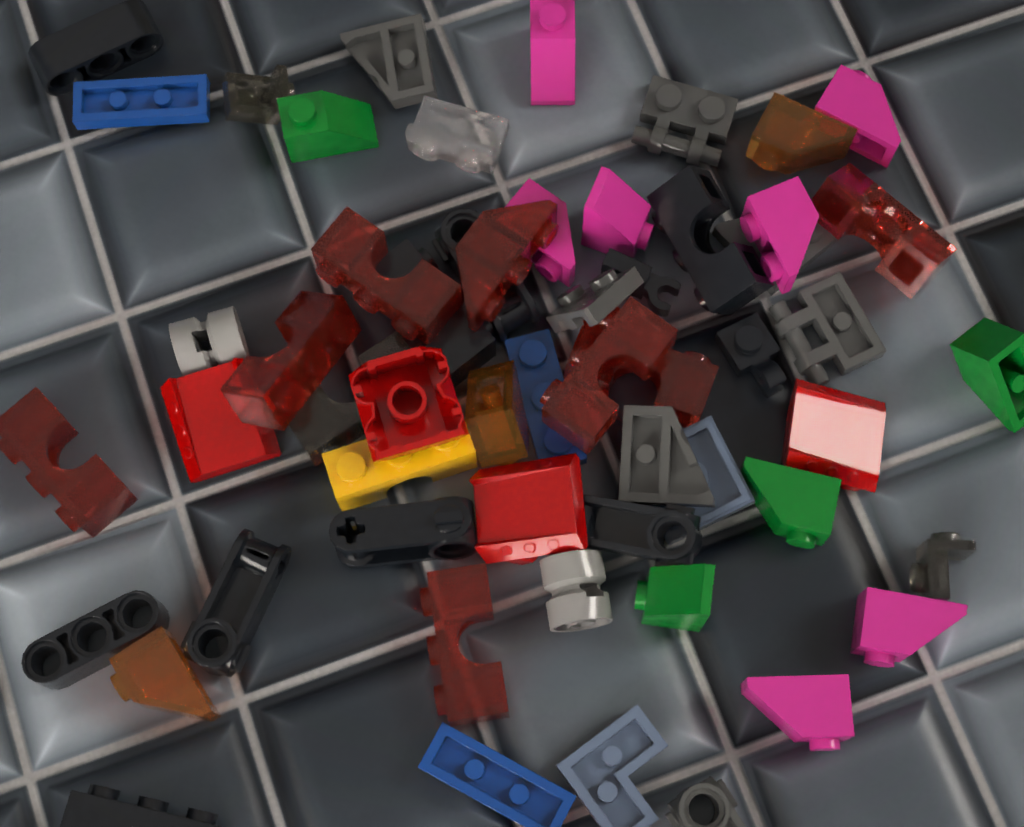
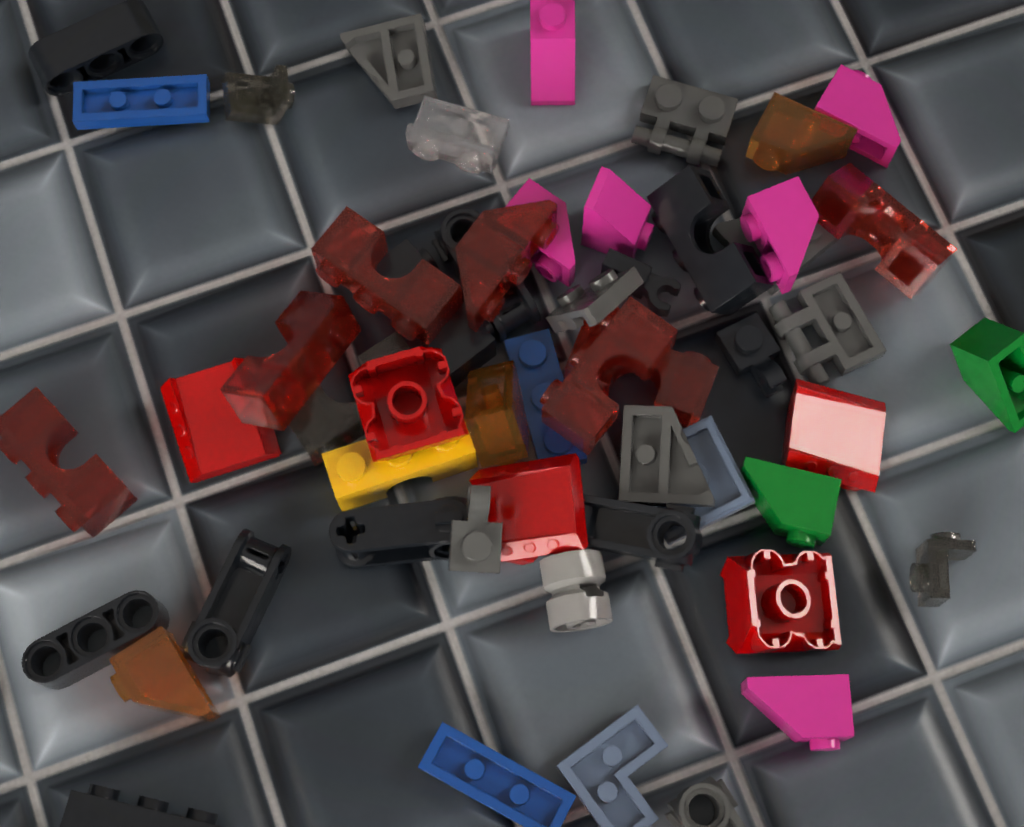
light grey wheel [169,306,250,376] -> none
green slope [277,90,379,163] -> none
clear red arch [419,563,509,727] -> none
green slope [634,563,716,632] -> none
dark pink slope [850,587,968,668] -> none
none -> dark grey plate [448,485,503,574]
none -> red slope [720,549,842,654]

